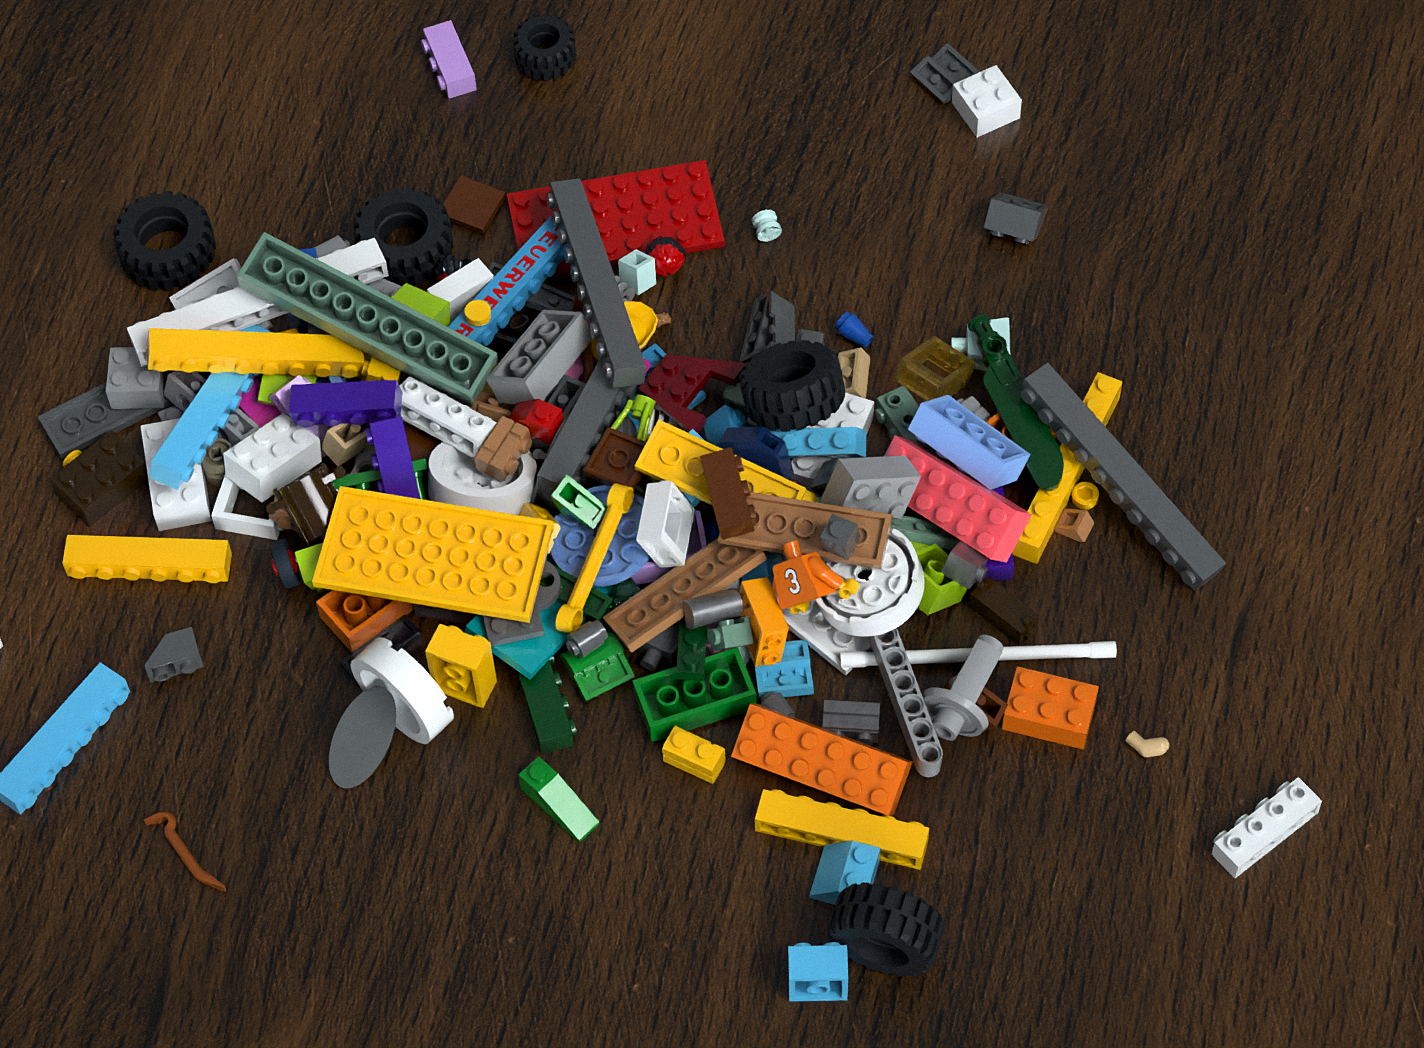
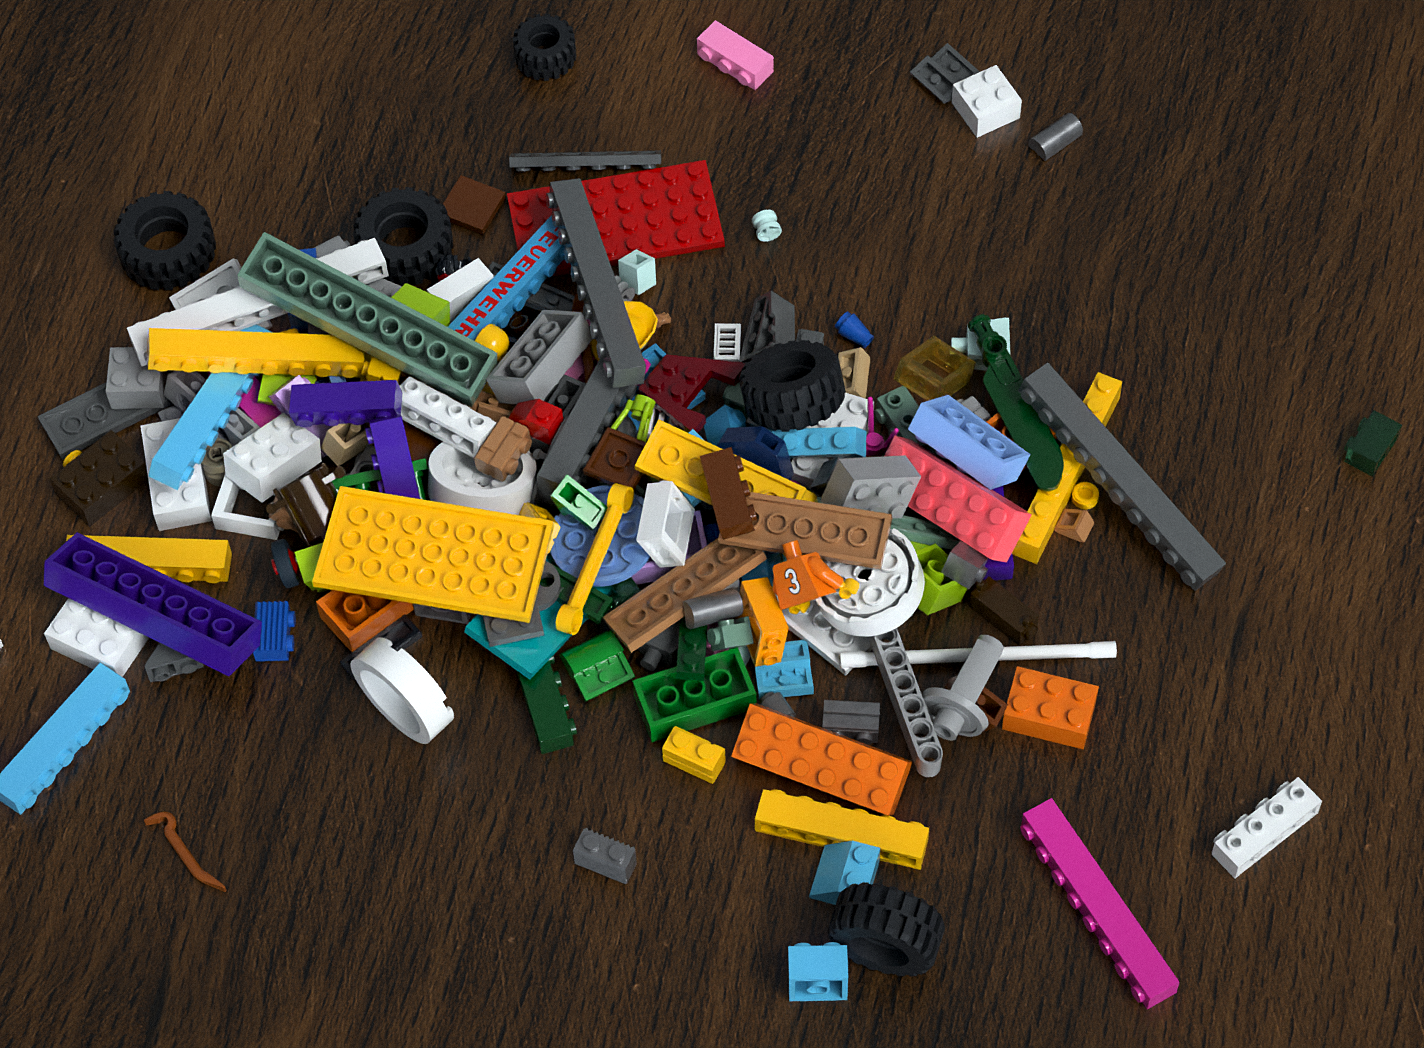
dark grey shield [329,687,396,788] -> none
lavender brick [421,20,477,99] -> none
yellow brick [425,624,497,708] -> none
yellow tile [464,300,491,326] -> none
slope [518,756,599,843] -> none
dark grey brick [565,620,608,658] -> none
red piece [645,236,686,277] -> none
dark grey brick [820,514,861,560] -> none
dark grey slope [984,192,1049,244] -> none
tan arm [1126,731,1169,757] -> none
none -> dark purple brick [44,532,262,676]
none -> white brick [44,598,149,677]
none -> blue brick [253,601,296,661]
none -> yellow hair [475,324,509,363]
none -> dark grey plate [509,150,662,171]
none -> flat silver brick [573,828,637,884]
none -> bright pink brick [697,20,774,90]
none -> white slope [714,323,741,362]
none -> dark pink plant [866,397,899,456]
none -> dark pink brick [1020,798,1179,1009]
none -> flat silver brick [1028,113,1083,161]
none -> clear green brick [1344,410,1402,477]

